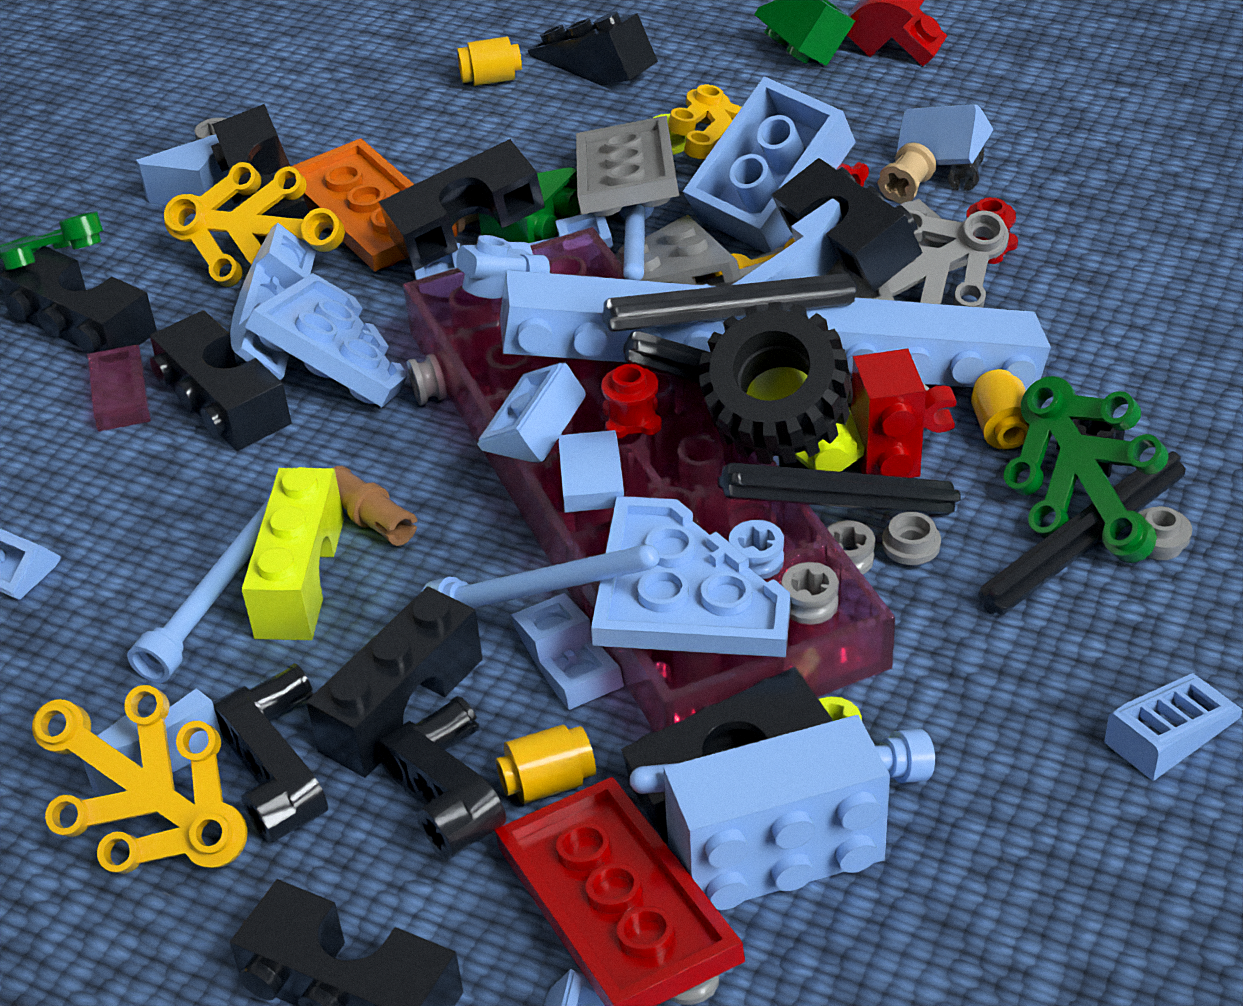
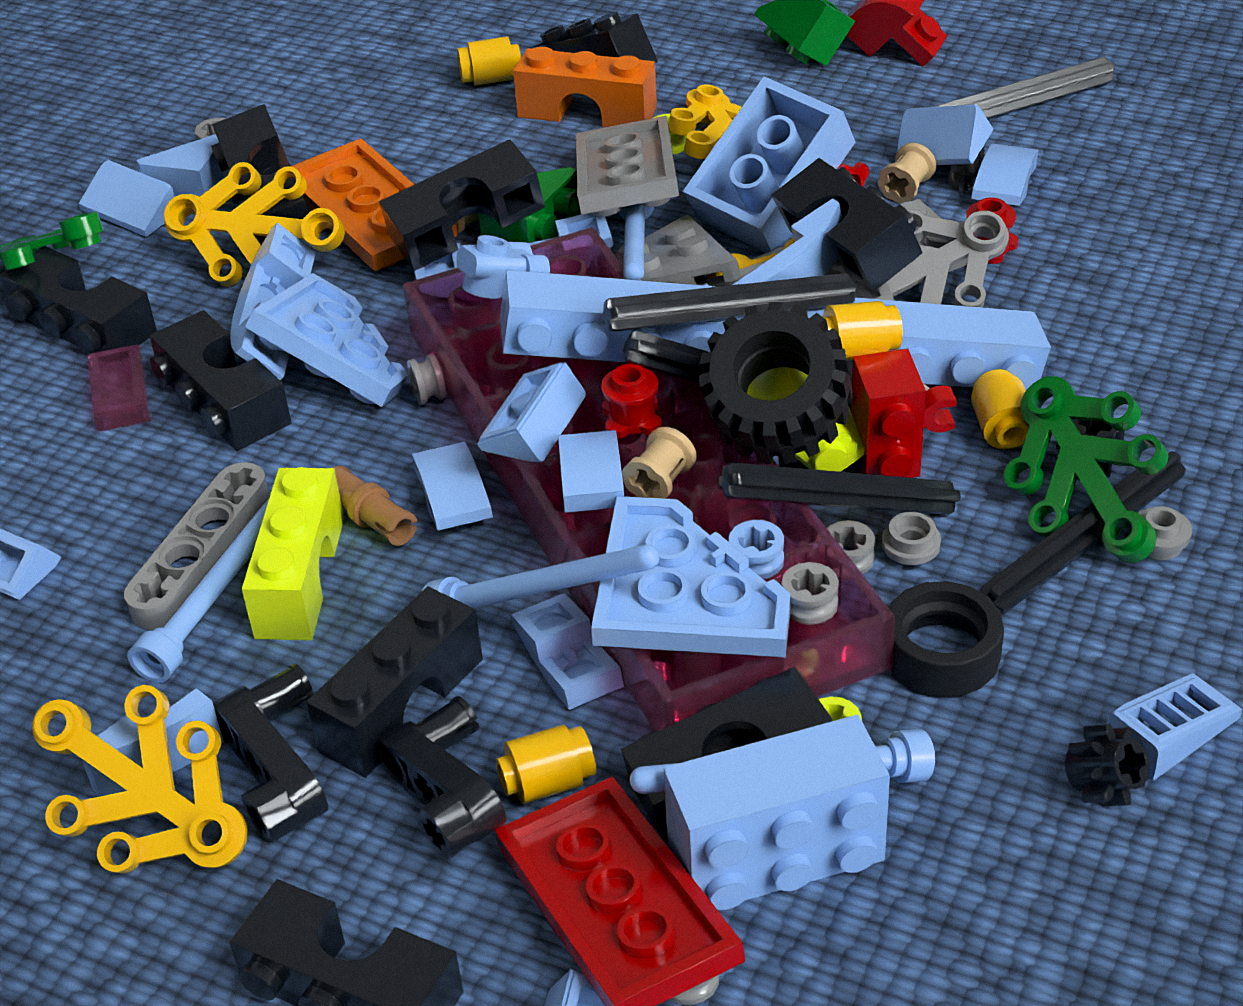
none -> light blue slope [79,160,175,237]
none -> light grey beam [124,462,269,630]
none -> light blue slope [412,442,493,530]
none -> orange arch [513,47,657,127]
none -> tan bush [622,427,696,499]
none -> yellow brick [823,301,903,360]
none -> black tyre [884,581,1004,697]
none -> axle [934,57,1115,119]
none -> light blue slope [971,143,1038,206]
none -> black gear [1065,724,1150,806]

